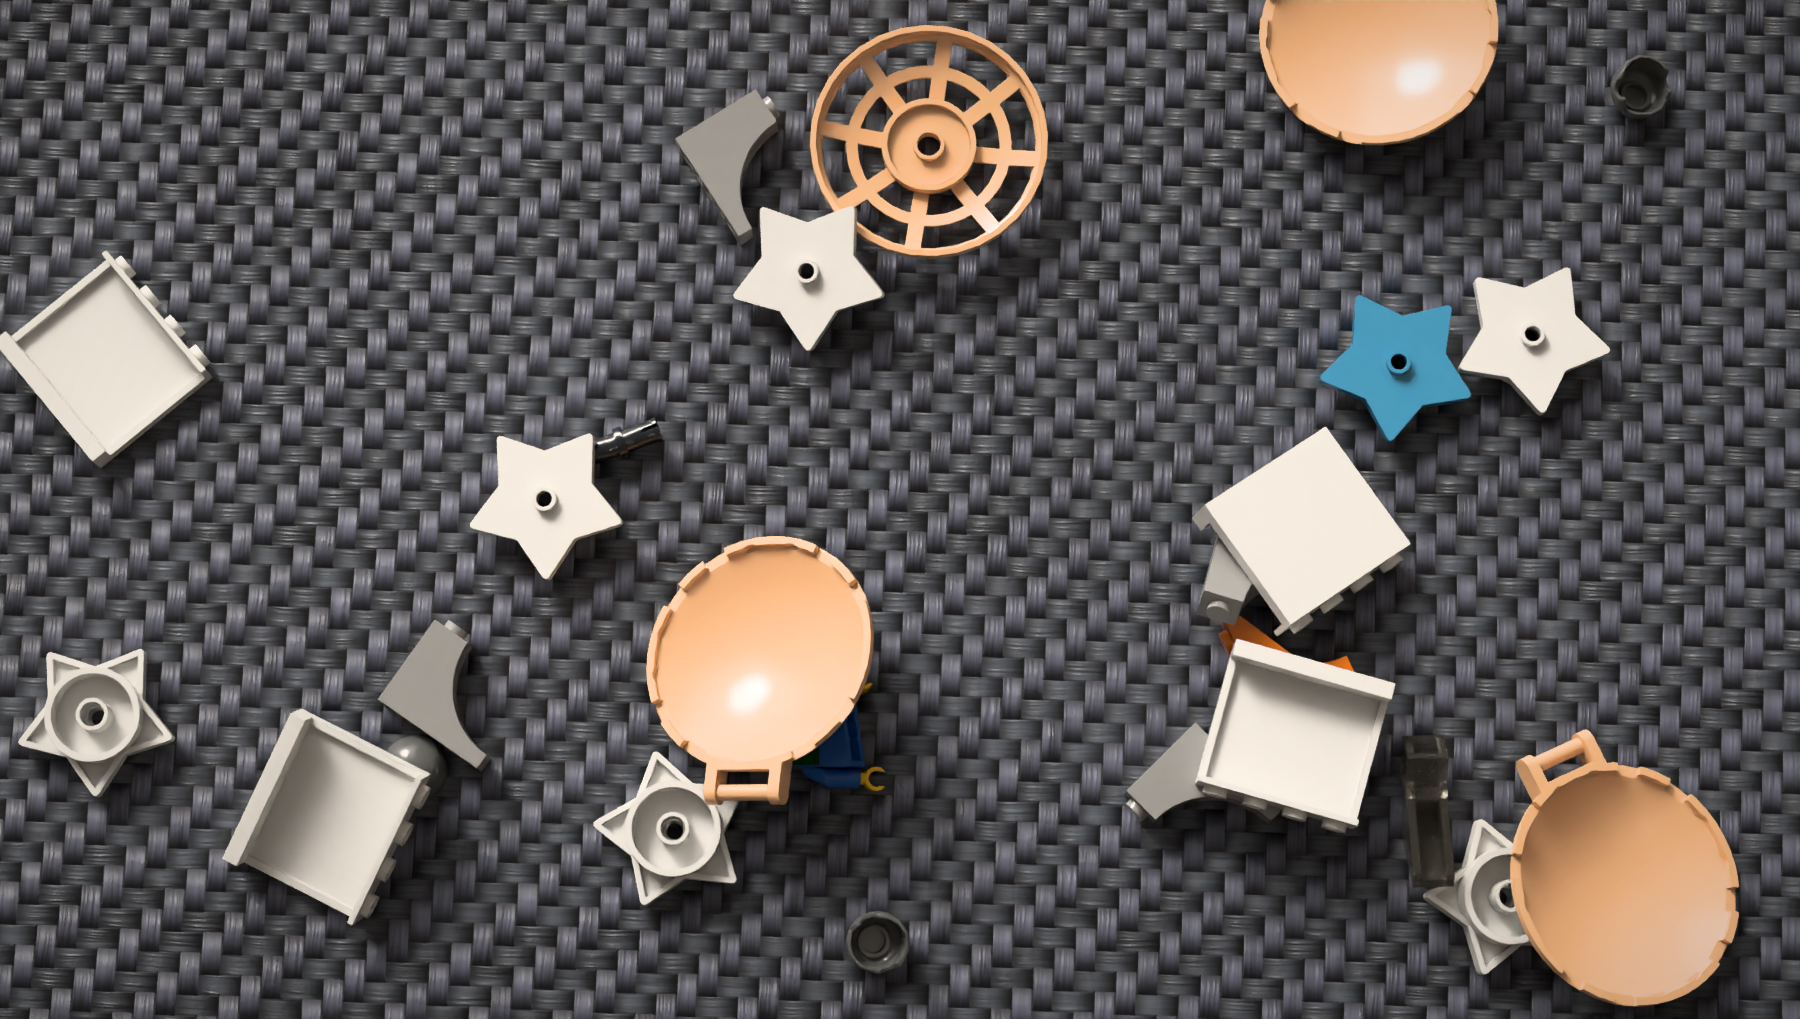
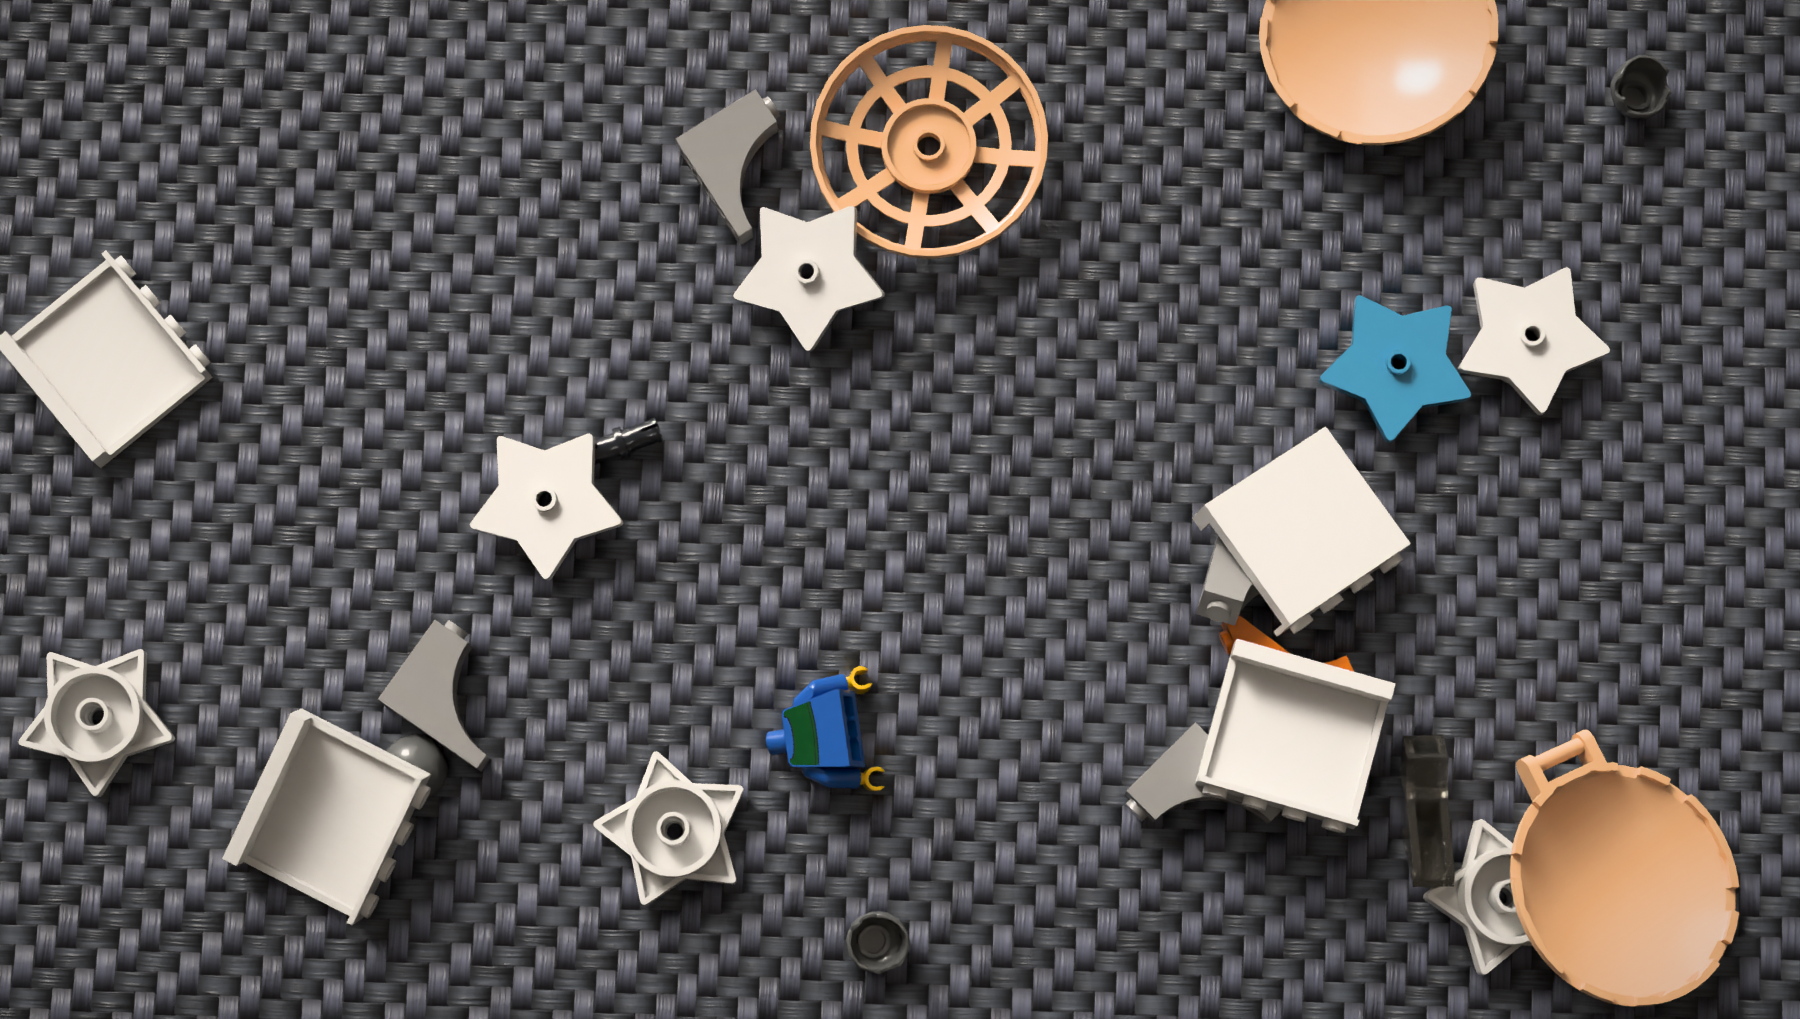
light nougat dish [646,536,874,805] -> none

